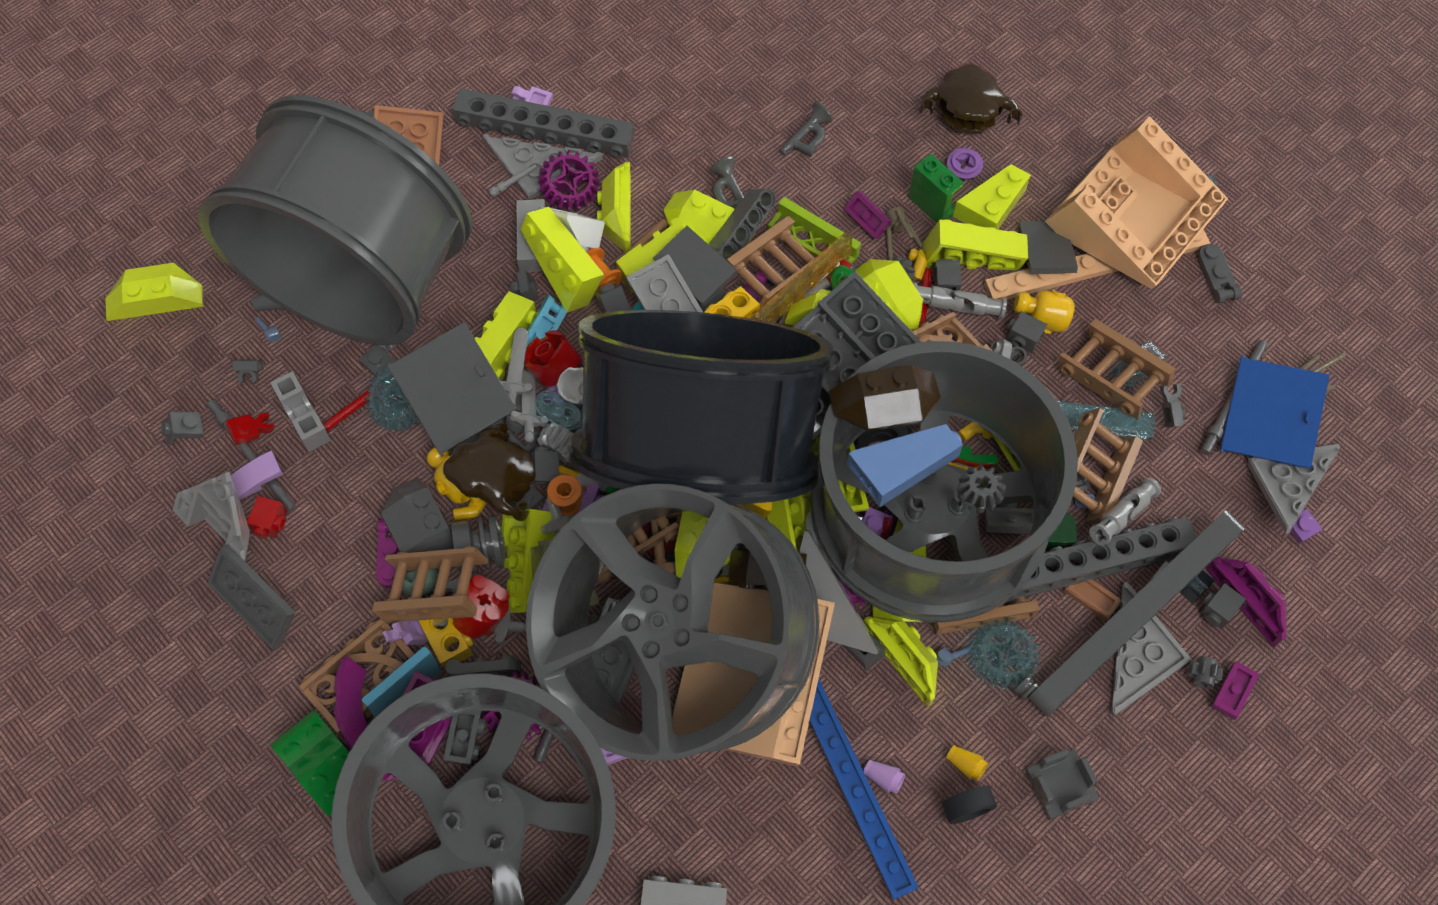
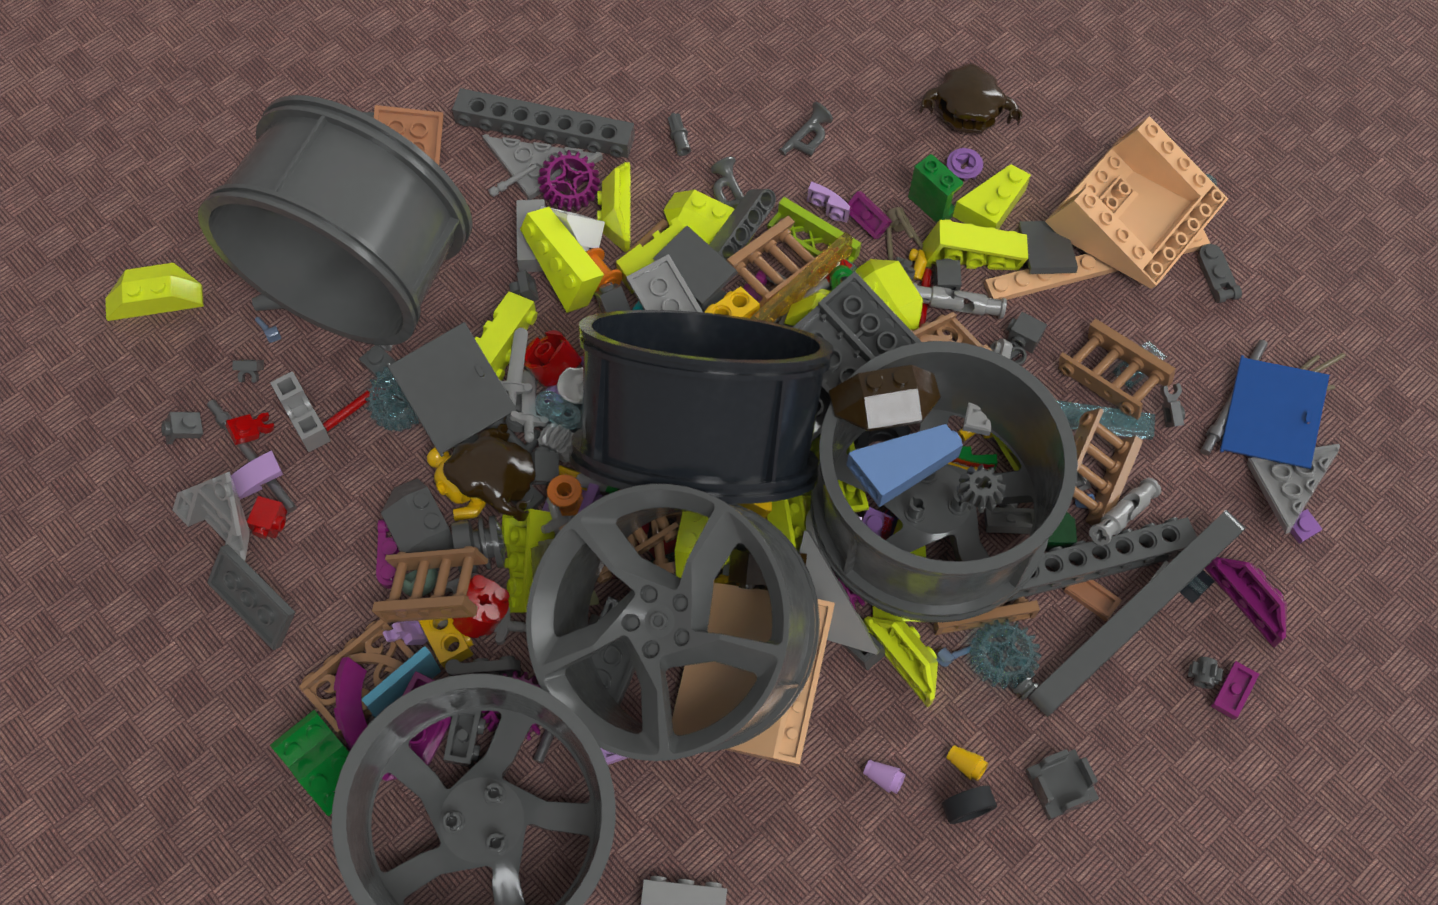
lavender plate [511,86,553,106] -> none
medium azure plate [526,295,567,348] -> none
blue plate [809,679,919,900] -> none
yellow piece [1013,289,1075,334] -> none
light grey tile [1111,581,1192,717] -> none
dark grey brick [1200,583,1246,630] -> none
none -> dark grey axle [668,113,691,156]
none -> lavender slope [807,182,850,223]
none -> light grey tile [963,402,991,436]

